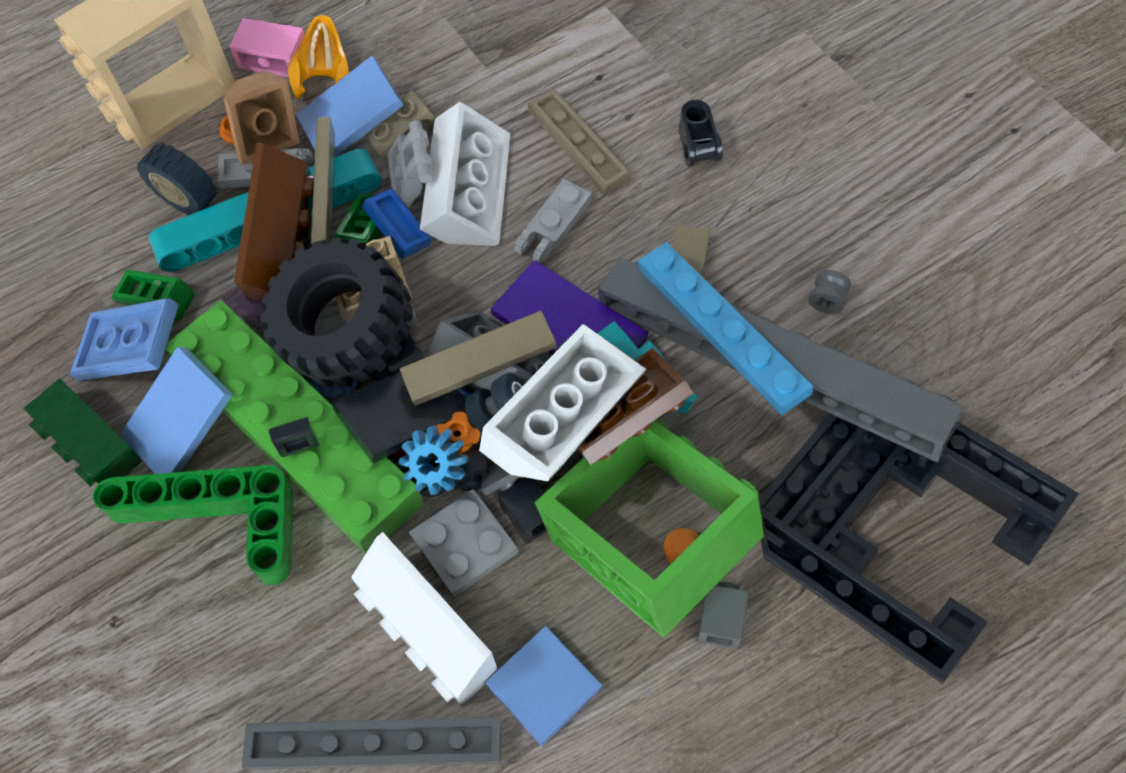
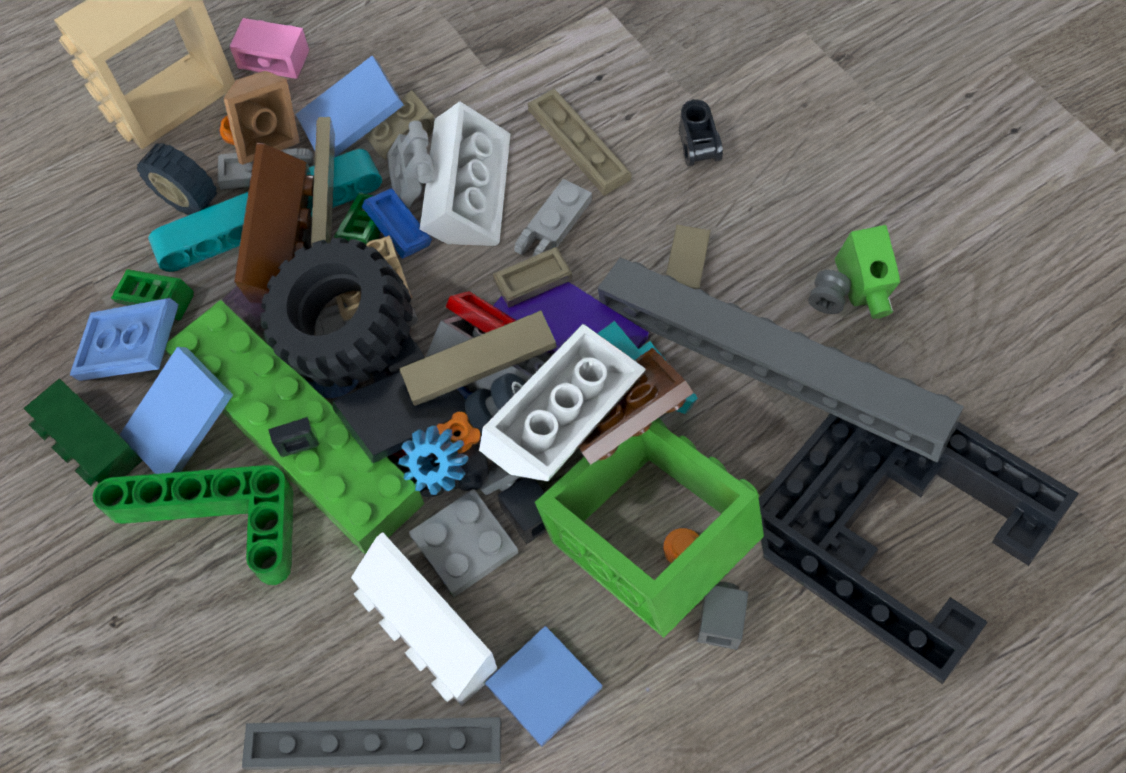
light orange animal [288,15,349,99] -> none
dark azure plate [638,242,813,415] -> none
none -> red tile [445,291,516,333]
none -> dark tan tile [493,247,572,308]
none -> bright green torso [834,225,900,319]

